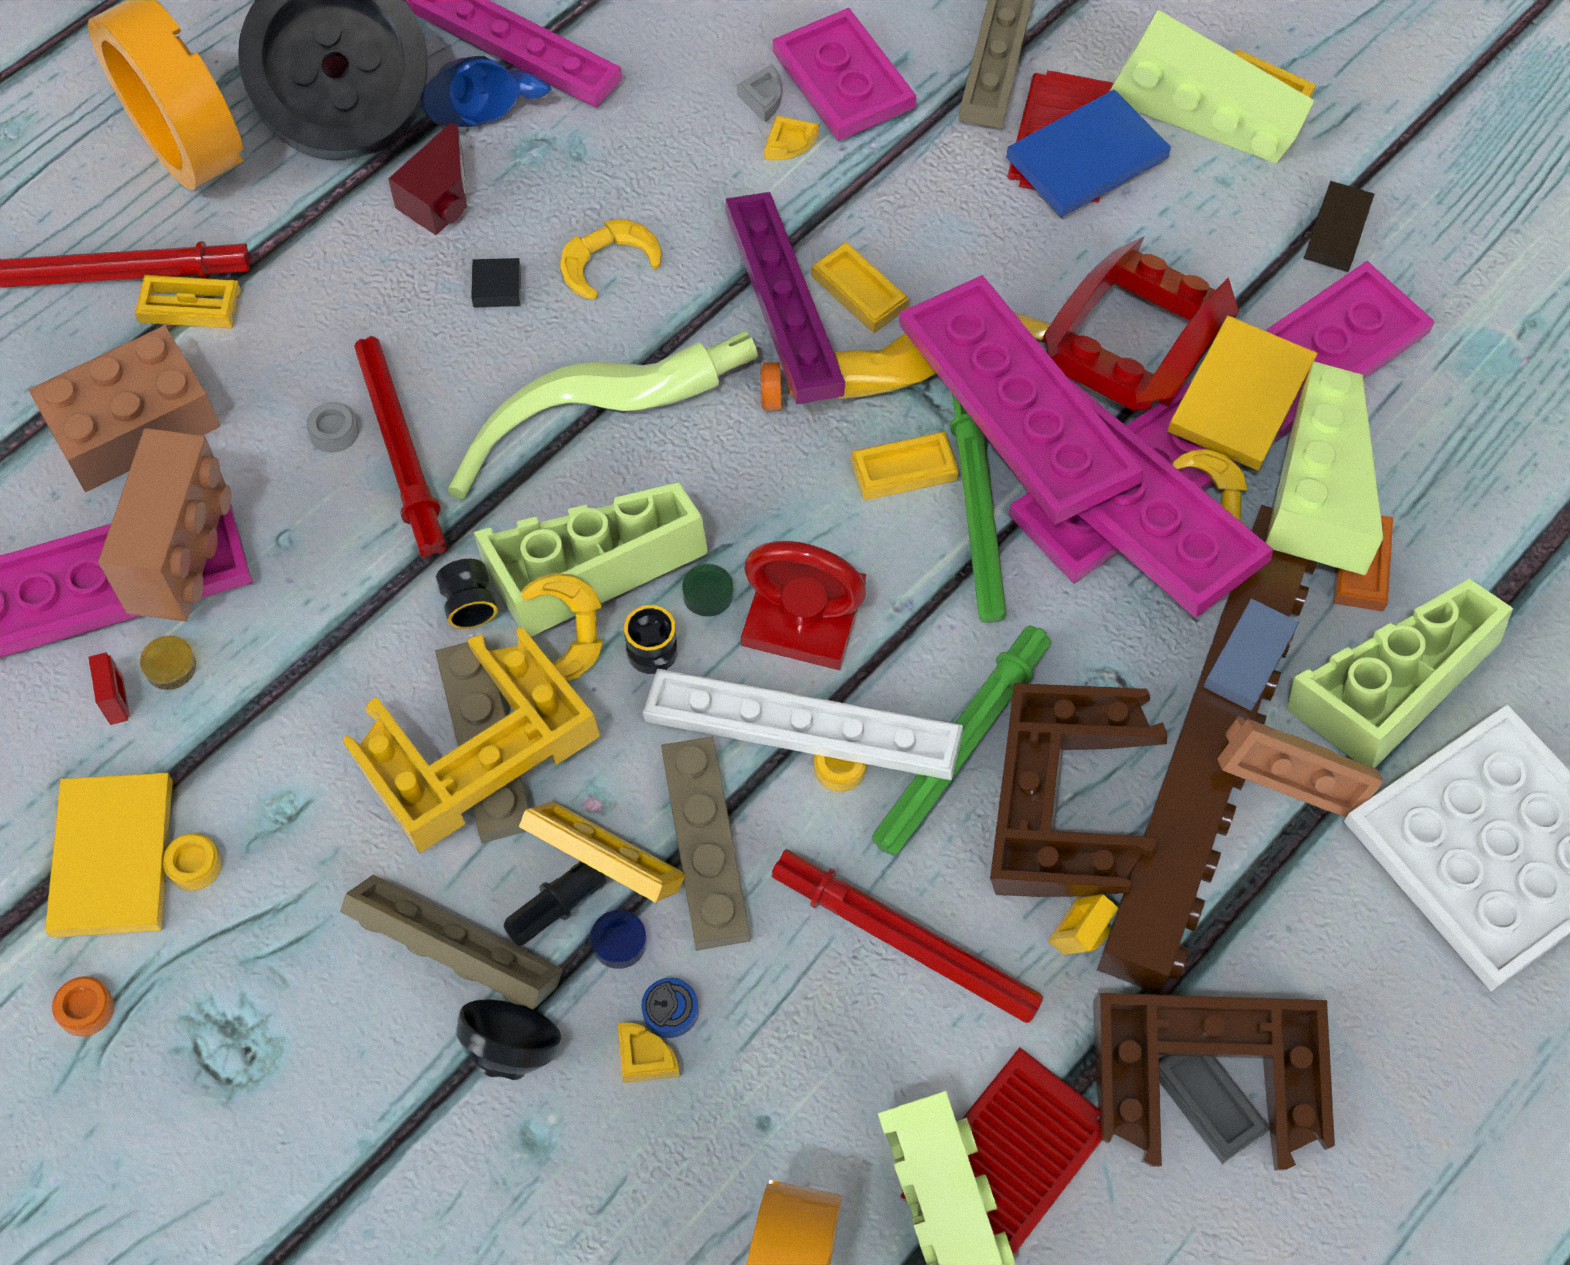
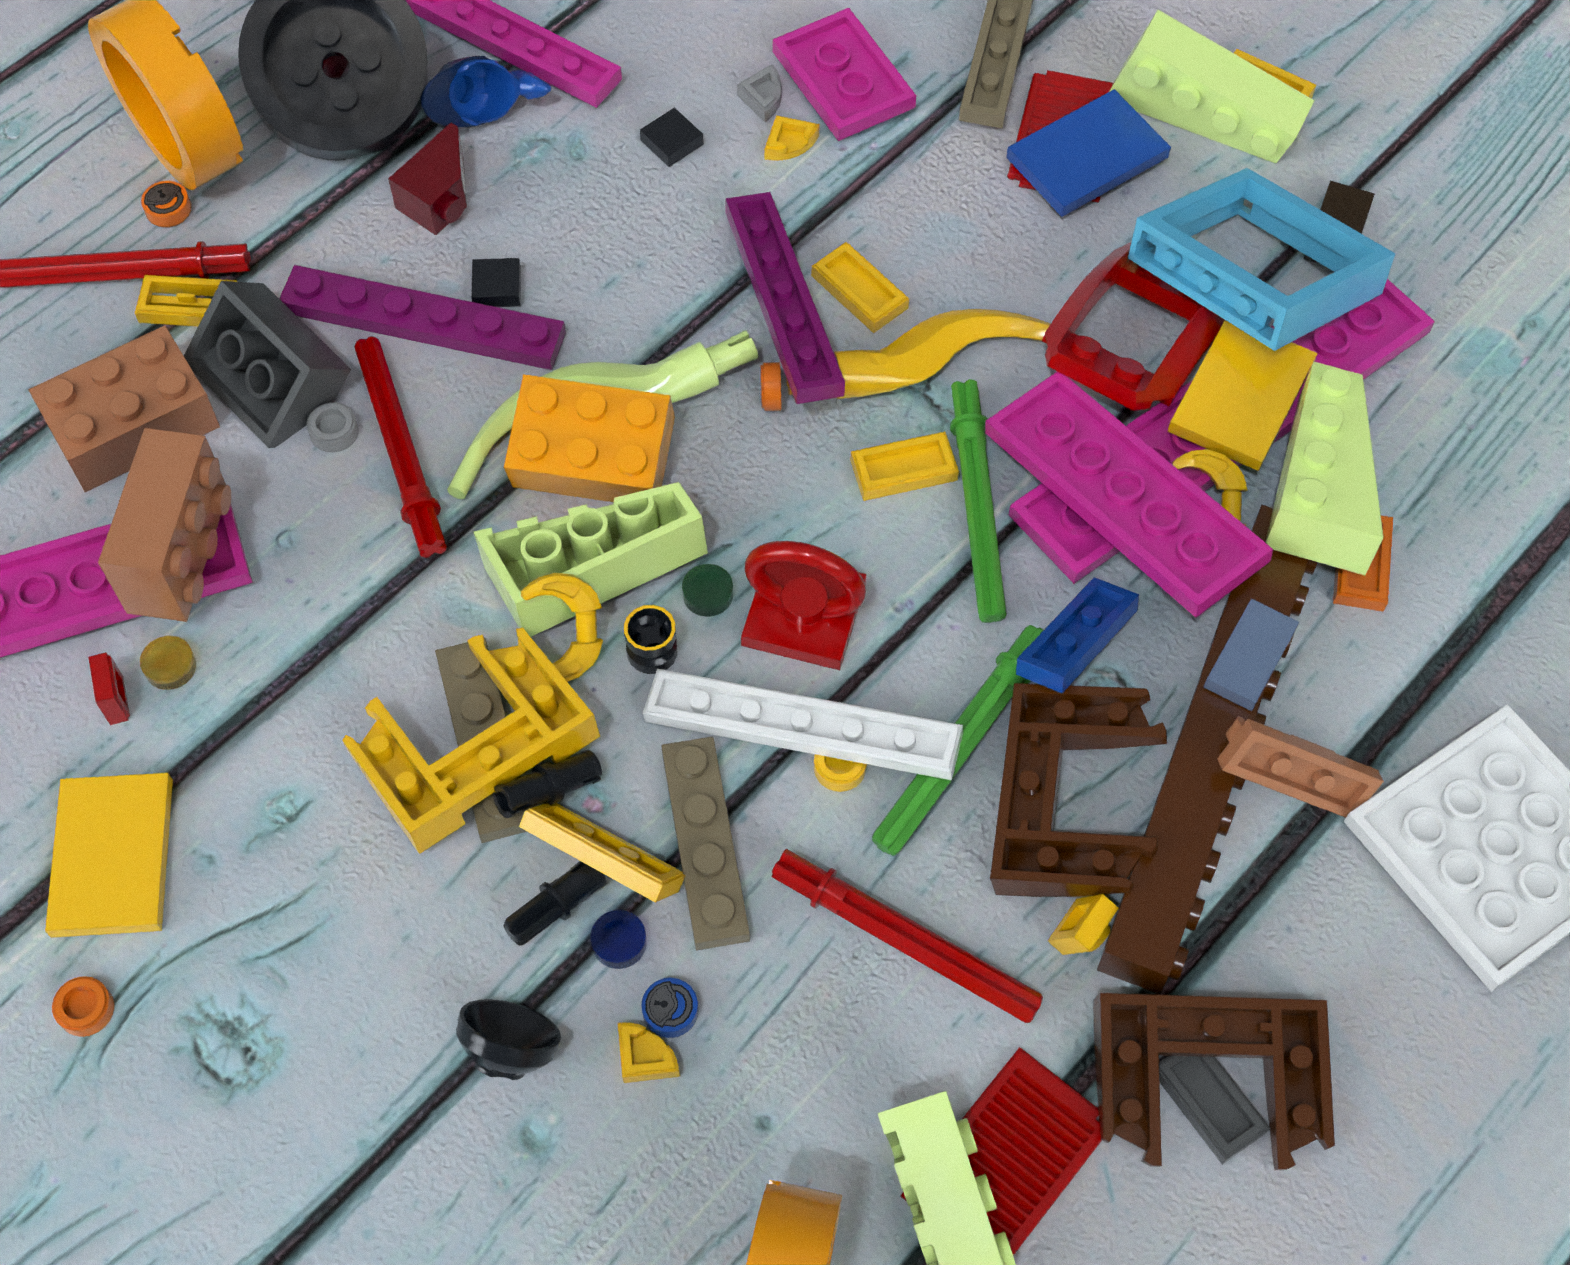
yellow tile [163,833,222,891] -> none
dark tan plate [340,875,563,1009] -> none
black wheel [436,558,498,629] -> none
yellow piece [560,219,661,300] -> none
dark pink plate [899,275,1143,525] -> none
yellowish green wedge [1287,578,1513,769] -> none
none -> tile [141,181,192,227]
none -> dark grey slope [184,281,351,448]
none -> magenta plate [279,265,566,370]
none -> black pin [493,750,602,818]
none -> light orange brick [504,374,675,502]
none -> black tile [640,107,704,167]
none -> blue plate [1016,577,1139,693]
none -> medium azure window [1128,168,1396,351]

